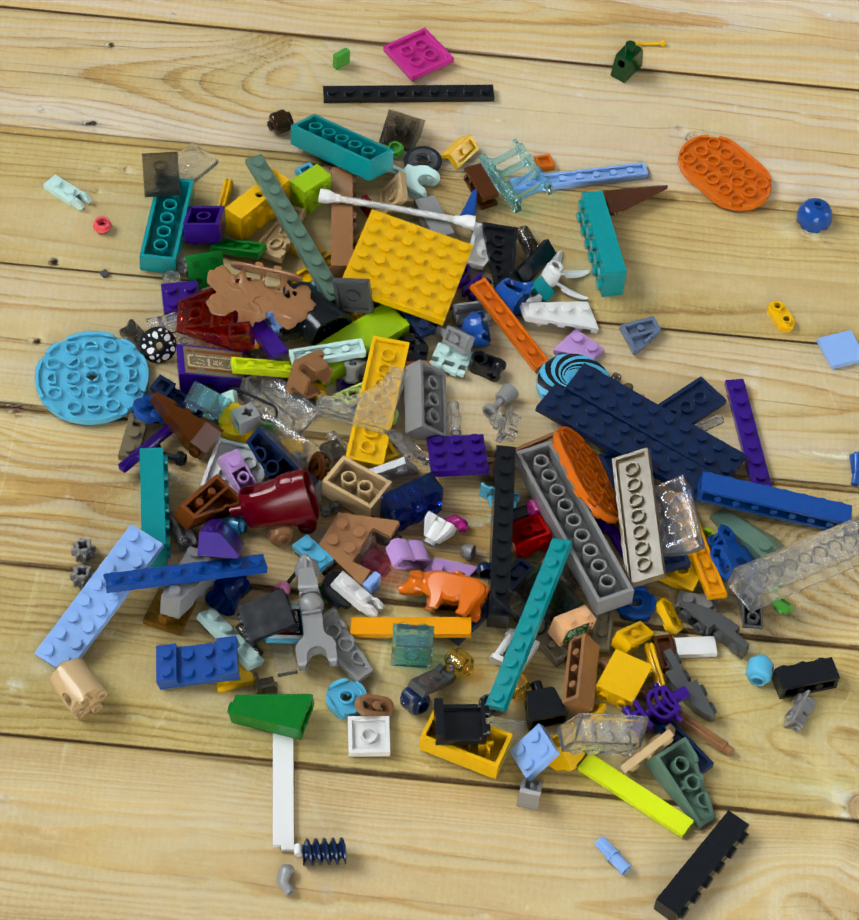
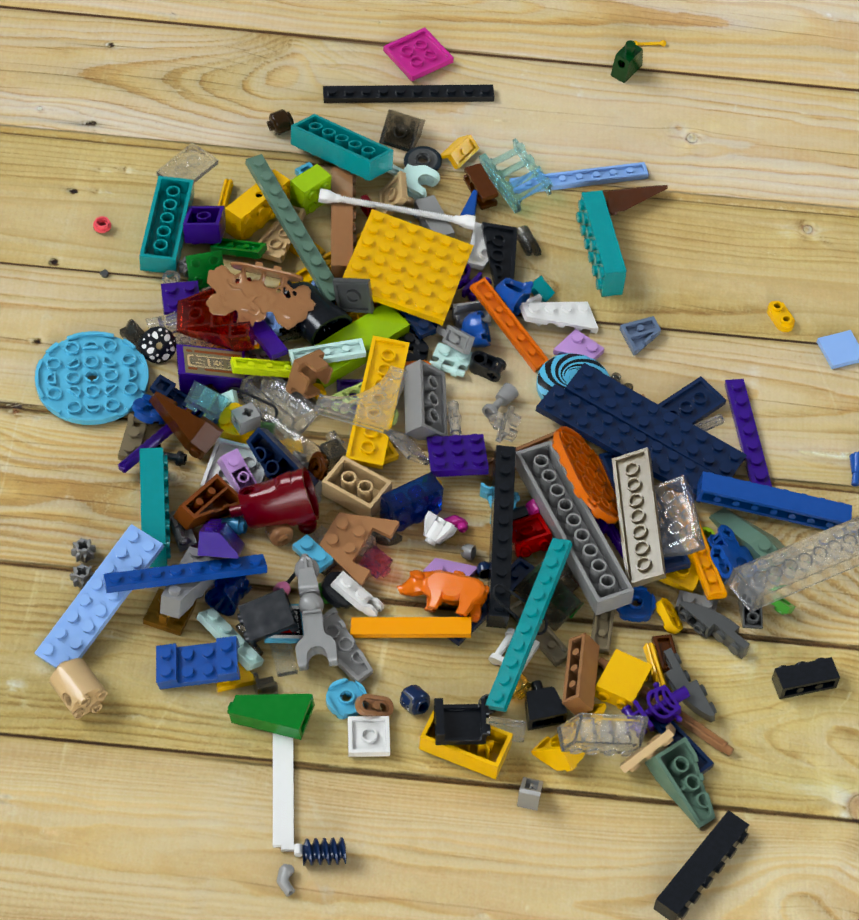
light aqua hinge [43,174,91,210] -> none
clear smoke tile [142,152,181,197] -> none
dark grey piece [320,501,341,517] -> none
bright green tile [333,48,350,70] -> none
light grey connector [344,357,368,384] -> none
light blue tile [363,571,381,595] -> none
light grey wing [369,457,418,479] -> none
lavender brick [385,538,431,571] -> none
bright green plate [387,141,404,158] -> none
clear light blue brick [391,623,434,668] -> none
dark grey plate [408,663,457,698] -> none
clear yellow head [444,648,474,678] -> none
light blue plate [509,723,561,781] -> none
black tile [514,239,557,283] -> none
orange tile [533,153,555,173] -> none
white plant [541,250,590,300] -> none
light nougat brick [548,605,597,647] -> none
neon yellow tile [578,753,694,838] -> none
light blue axle [595,837,632,875] -> none
yellow plate [611,620,655,656] -> none
white tile [674,636,717,658] -> none
orange plate [678,135,772,211] -> none
medium azure head [746,654,774,686] -> none
light grey hinge [783,690,815,732] -> none
blue cylinder [796,198,832,233] -> none

